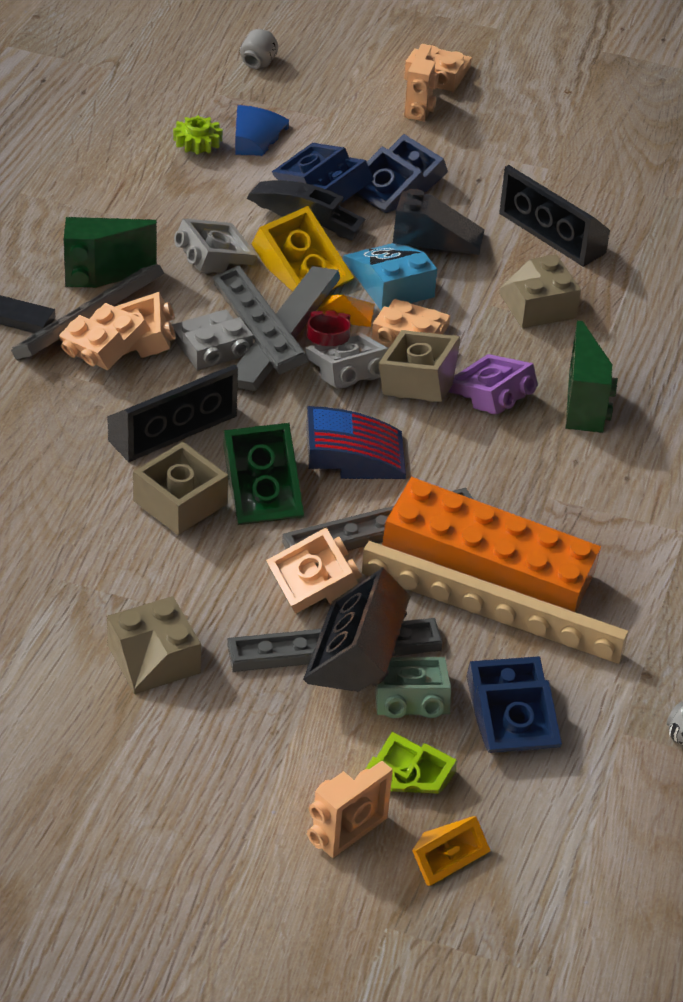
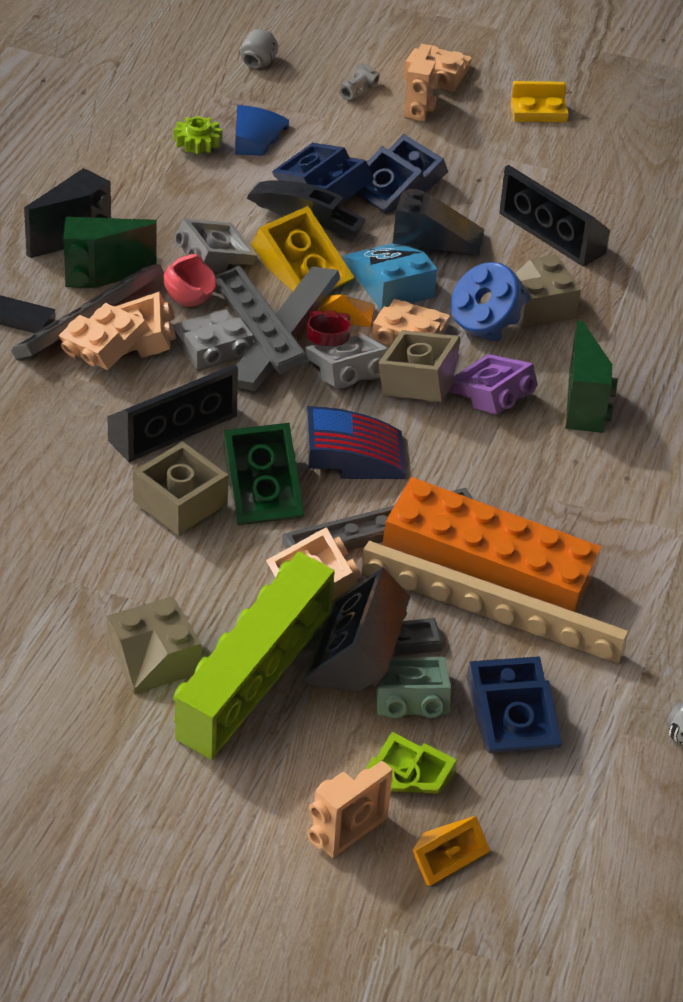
none -> black slope [24,168,111,258]
none -> coral hair [164,254,216,307]
none -> lime brick [173,551,335,760]
none -> light grey bar [339,64,380,100]
none -> blue plate [451,262,530,341]
none -> yellow bracket [510,81,568,122]

